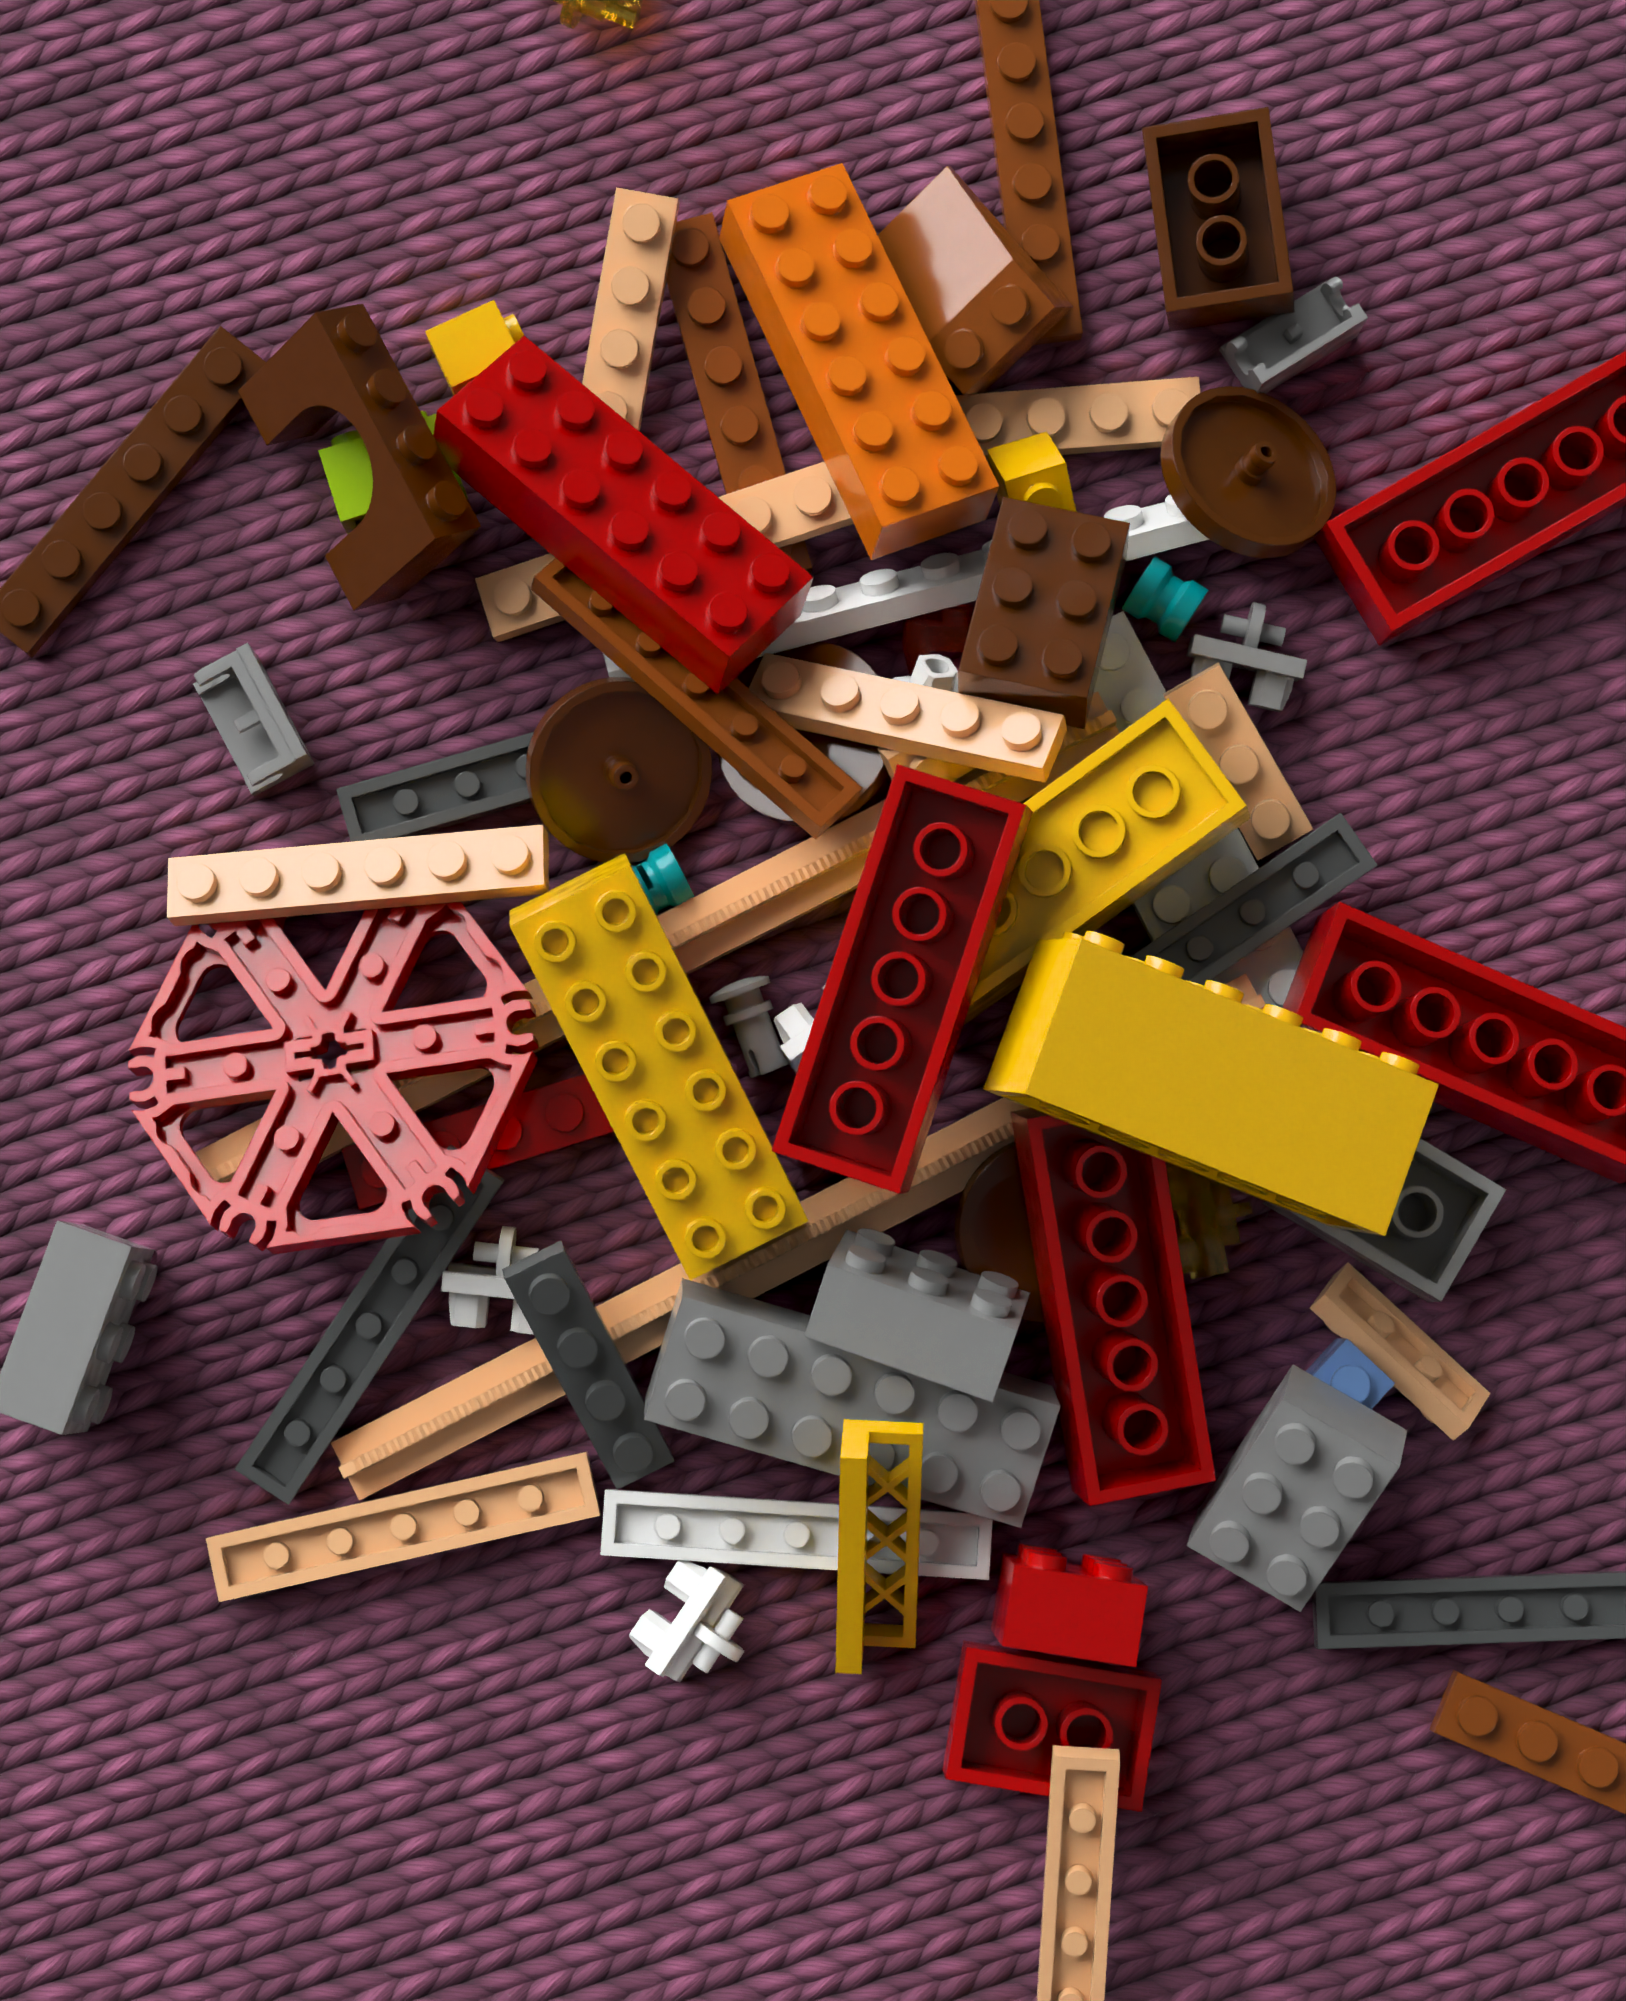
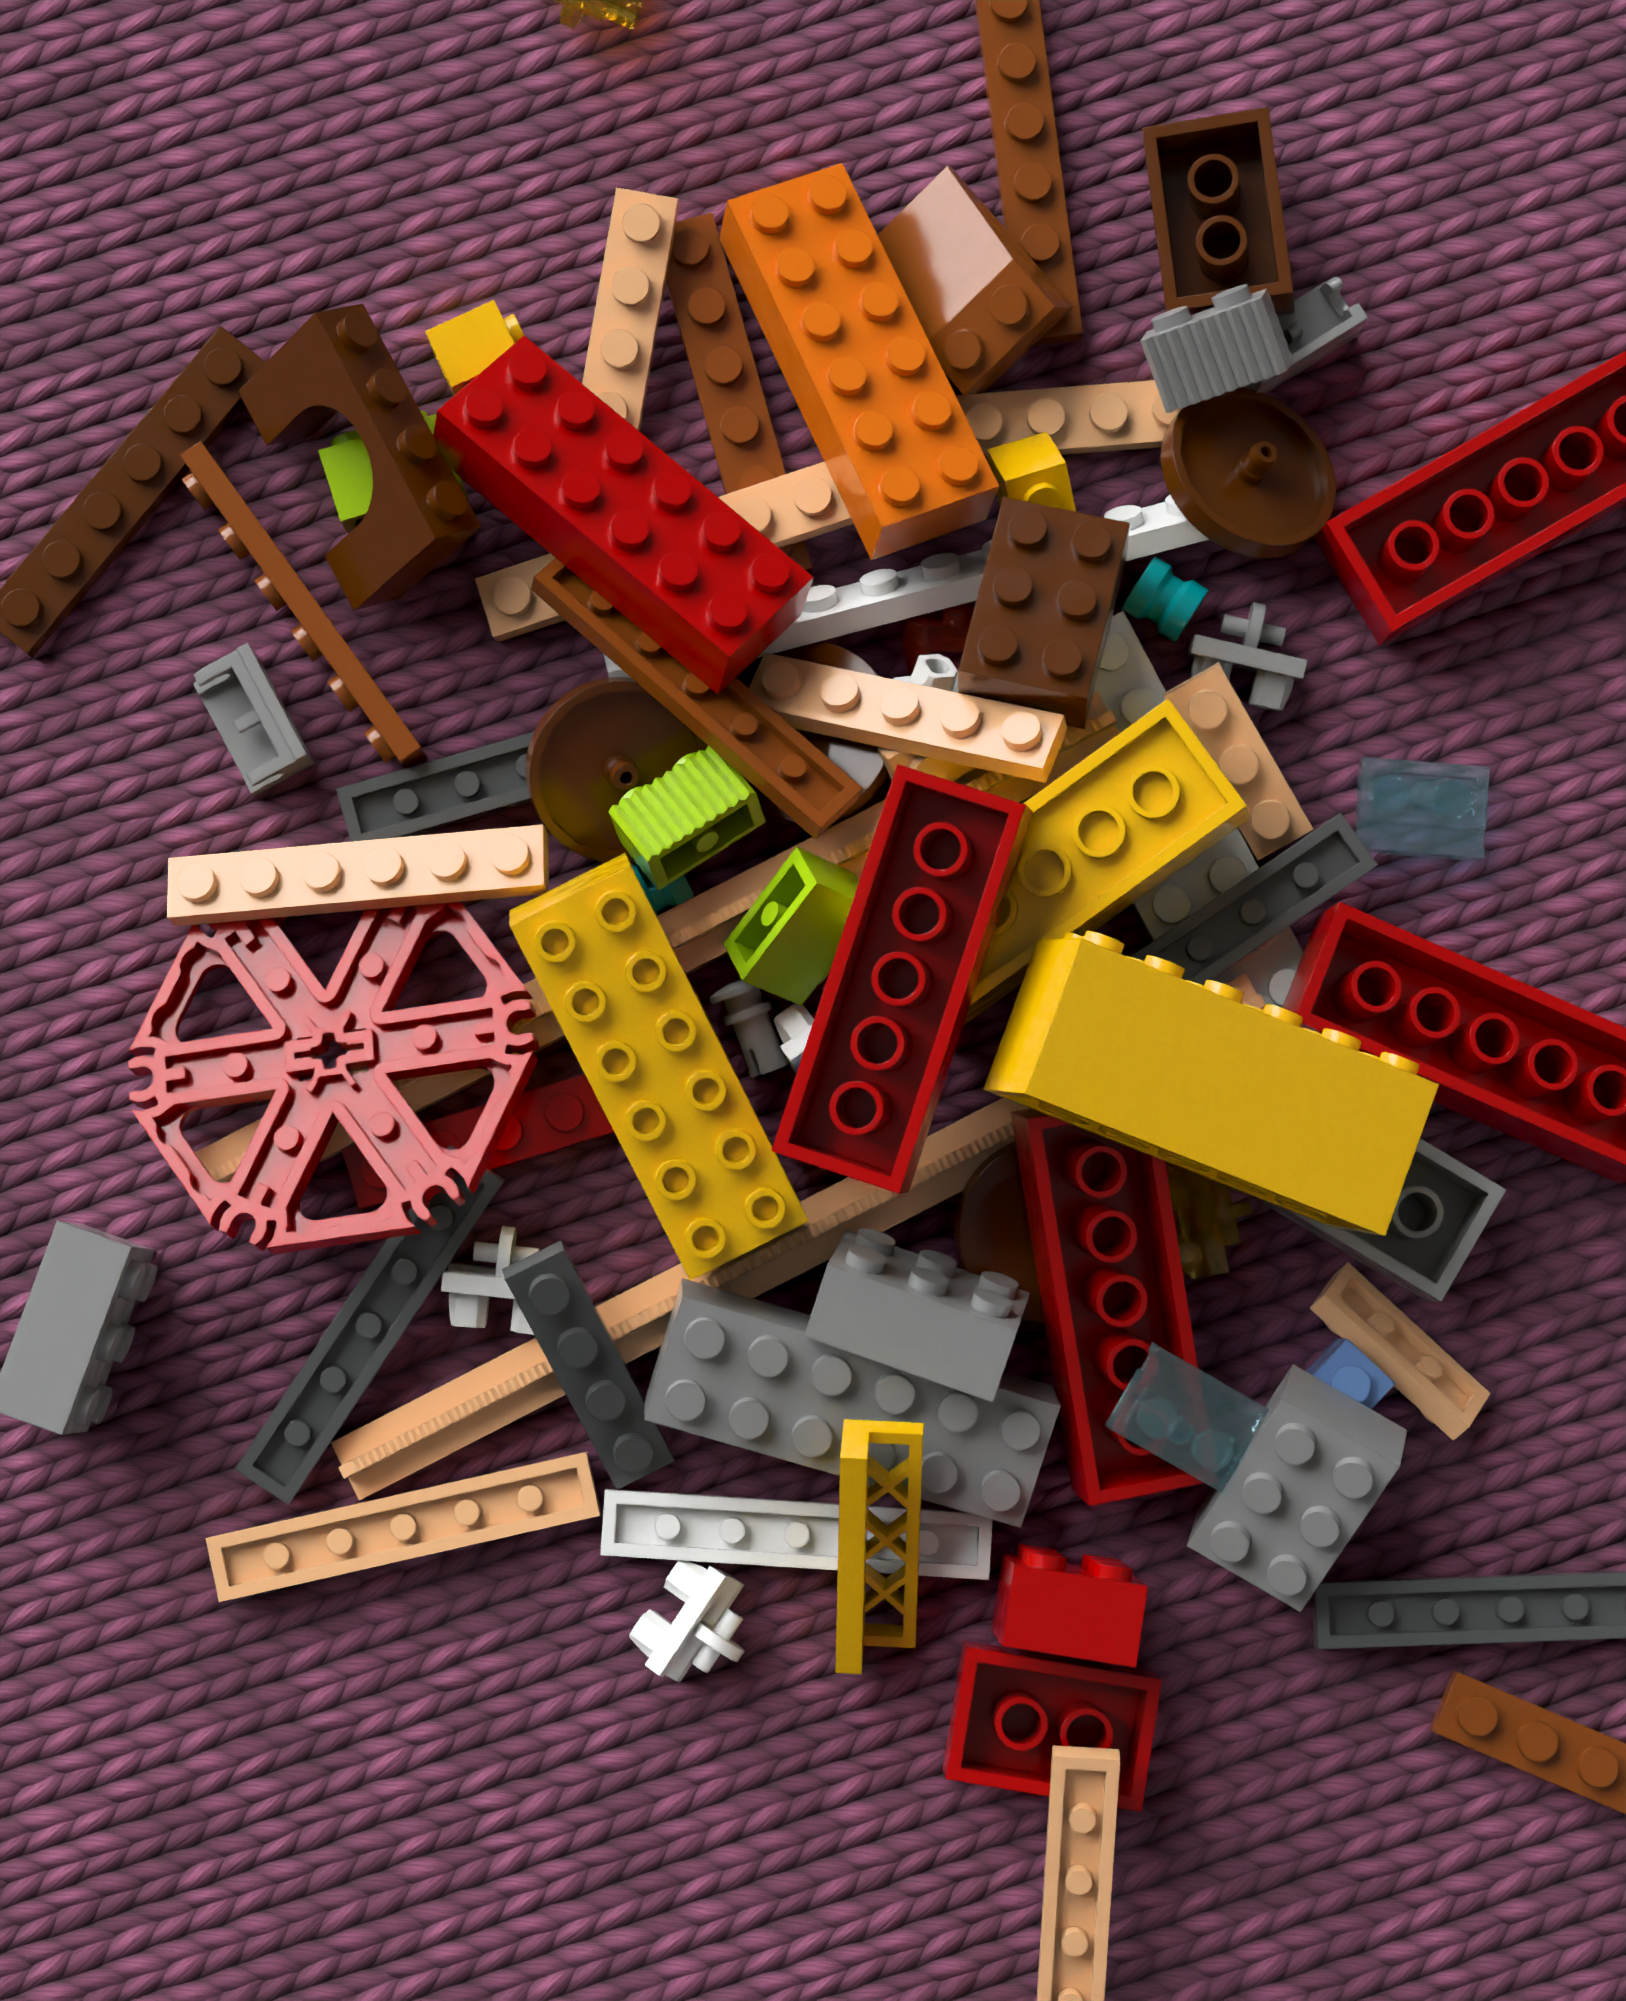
none -> dark orange plate [180,441,427,769]
none -> lime brick [608,746,766,890]
none -> lime brick [723,847,859,1006]
none -> clear light blue plate [1105,1342,1269,1493]
none -> light grey brick [1140,284,1292,413]
none -> clear light blue plate [1355,757,1490,861]

